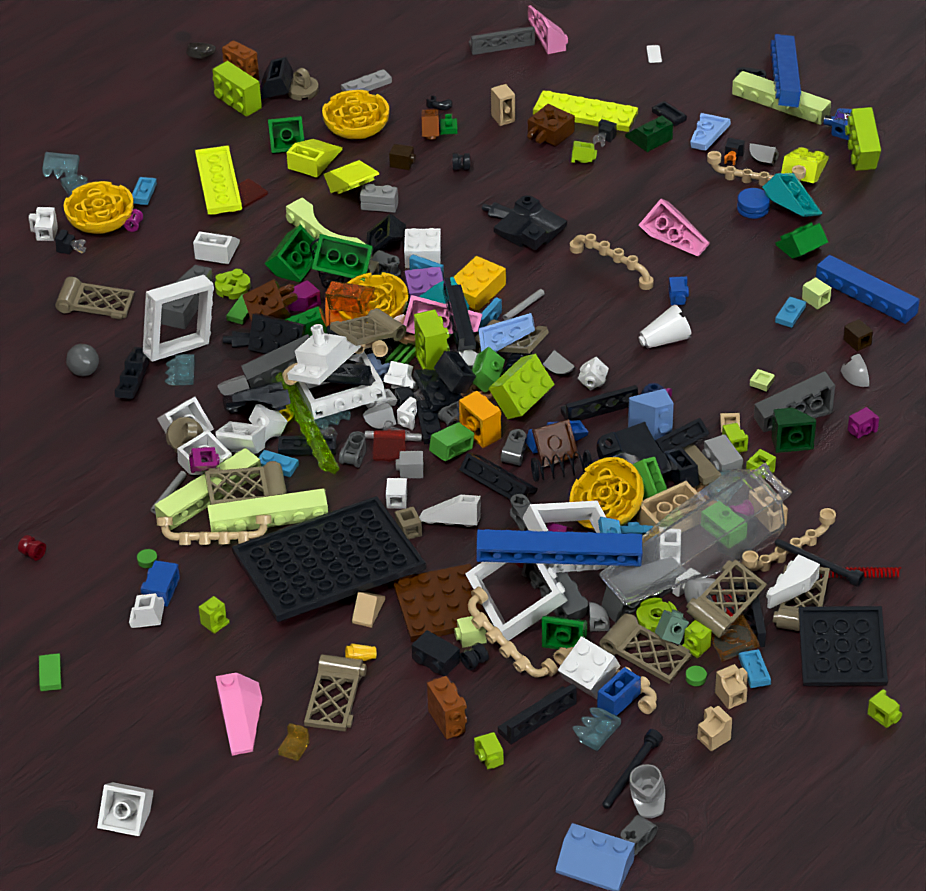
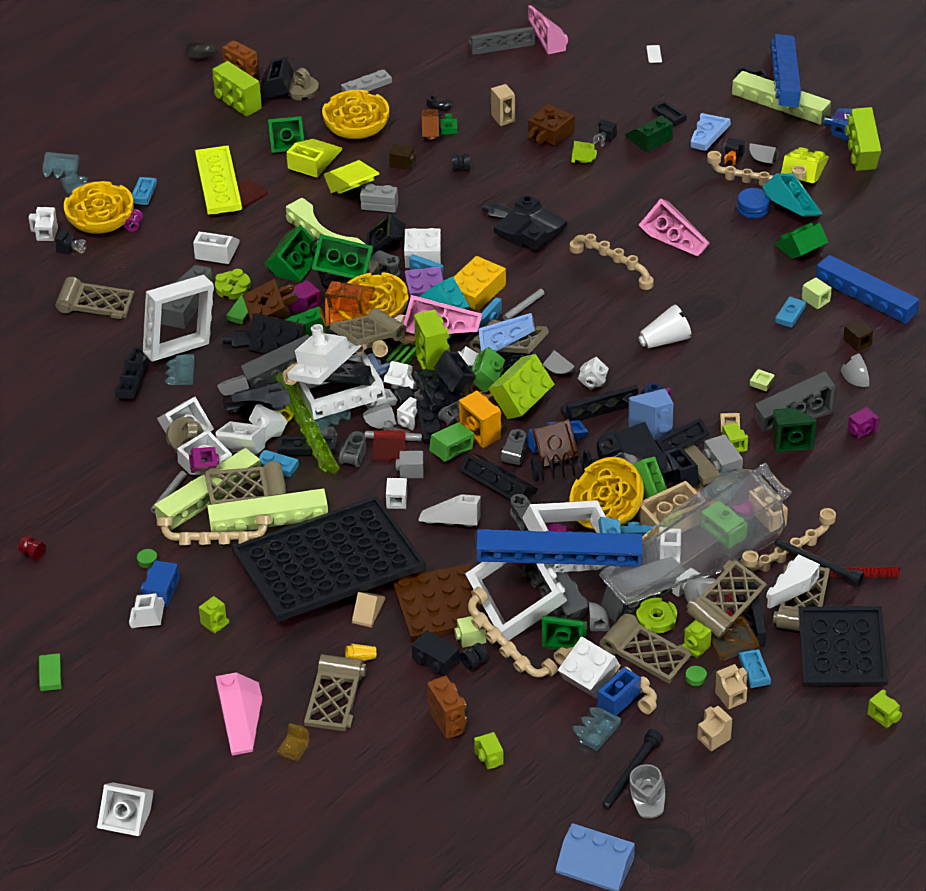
dark grey piece [66,344,99,376] -> none
dark tan brick [395,506,422,540] -> none
black fence [443,277,476,351] -> none
black fence [498,683,577,745] -> none
neon yellow plate [533,90,638,132] -> none
dark grey piece [620,815,658,856] -> none
sand green brick [655,609,689,645] -> none
blue brick [669,276,689,305] -> none
lime brick [746,449,776,481] -> none

